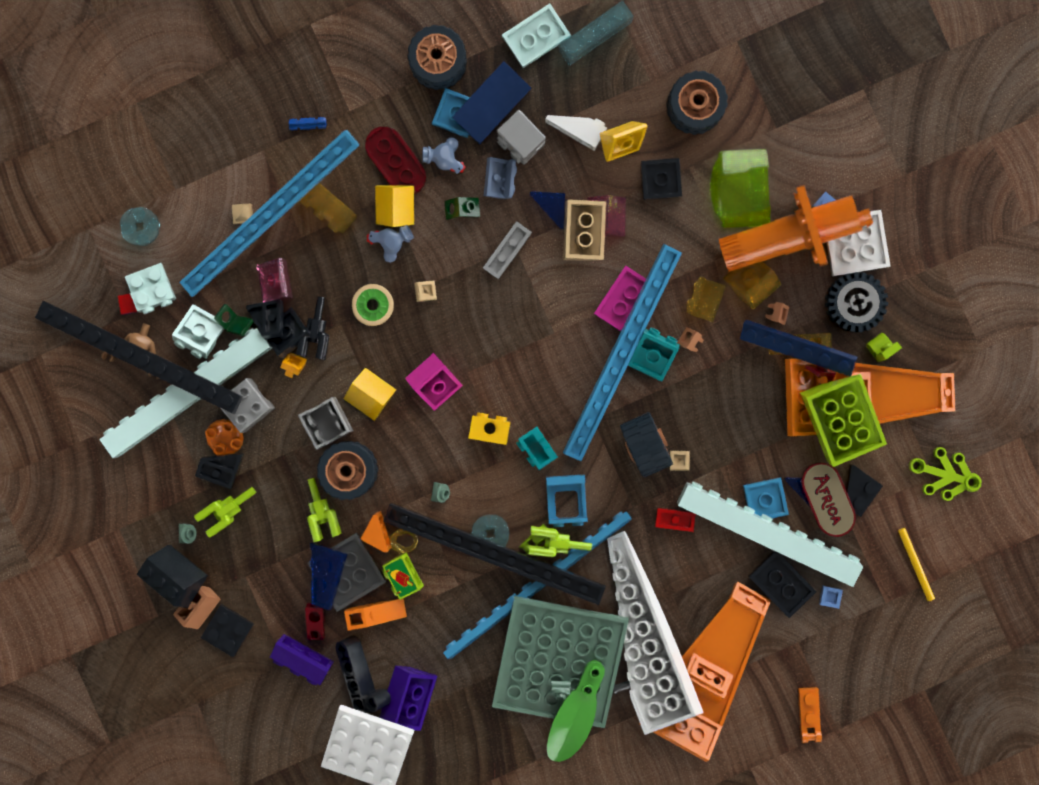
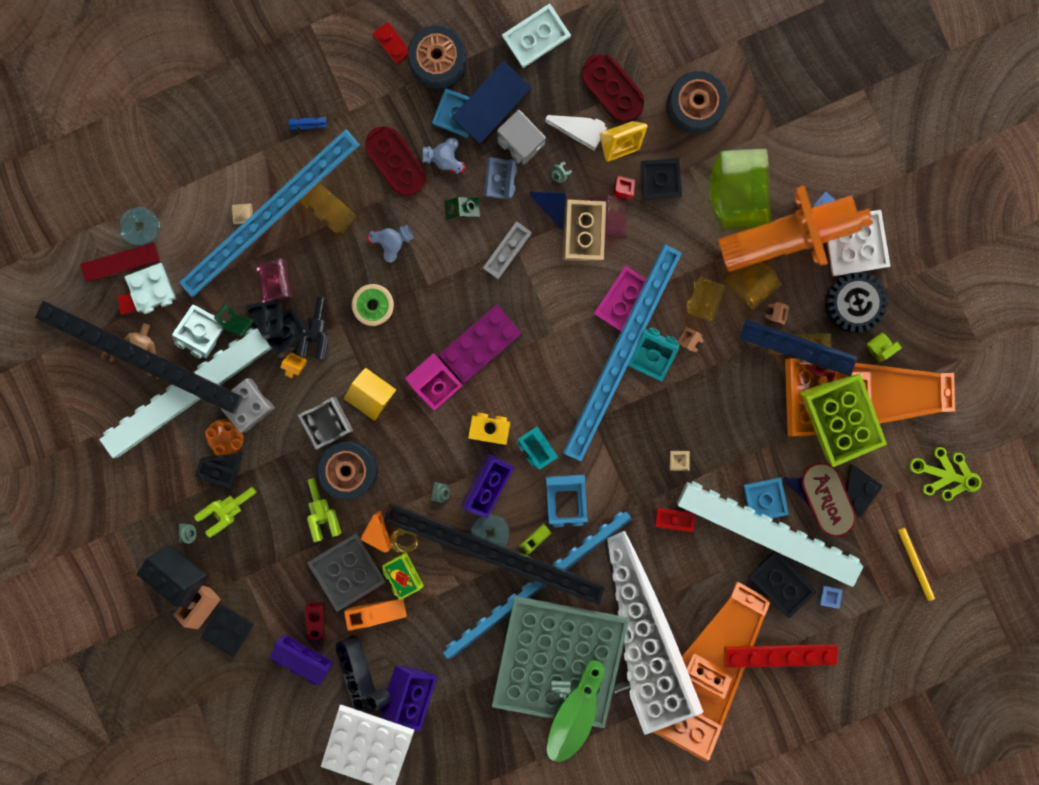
clear blue wing [310,542,348,610] -> none
yellow slope [375,185,414,227] -> none
tan tile [414,281,437,302] -> none
lime plant [528,526,592,557] -> none
clear light blue brick [559,0,634,66] -> none
black wheel [620,412,673,478] -> none
orange plate [798,687,822,743] -> none
none -> dark red tile [80,242,160,283]
none -> red plate [373,22,408,65]
none -> magenta plate [439,305,522,383]
none -> dark purple slope [461,454,514,518]
none -> sand green plate [551,162,572,183]
none -> dark red tile [582,54,644,123]
none -> red plate [613,175,635,200]
none -> red plate [724,644,838,668]

